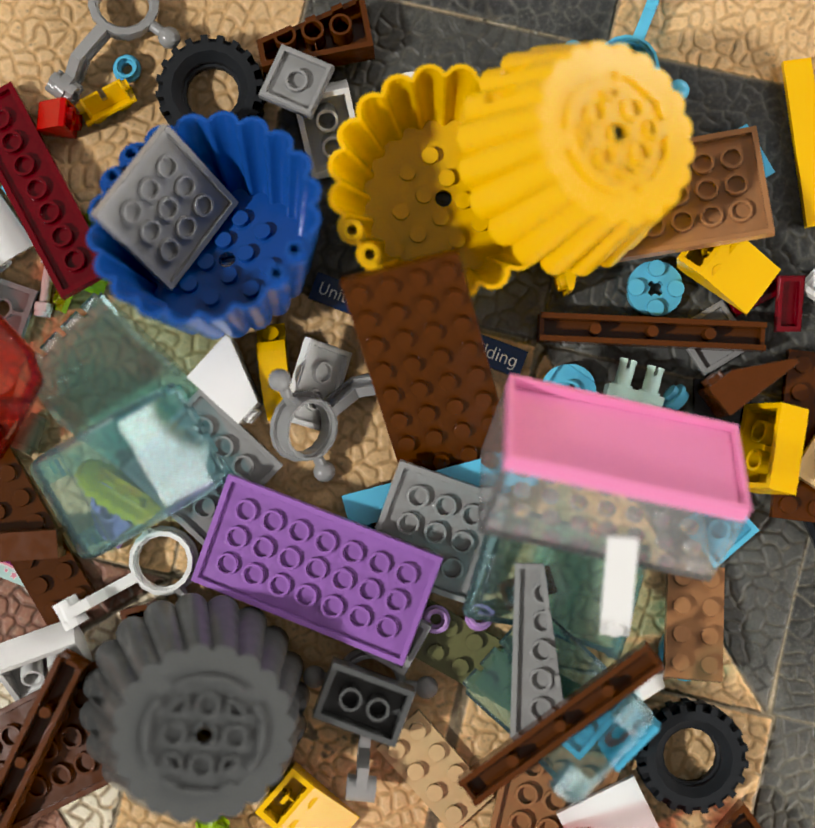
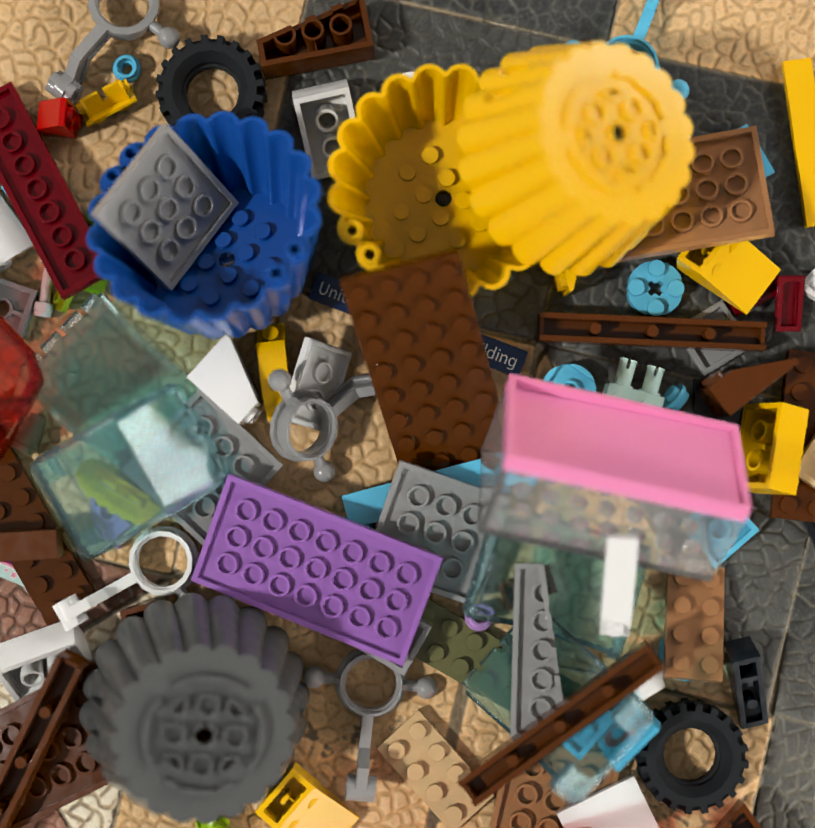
light grey tile [258,44,335,120] -> none
dark grey brick [312,656,416,748] -> none
lavender plate [422,605,450,634] -> none
none -> black slope [723,636,769,730]

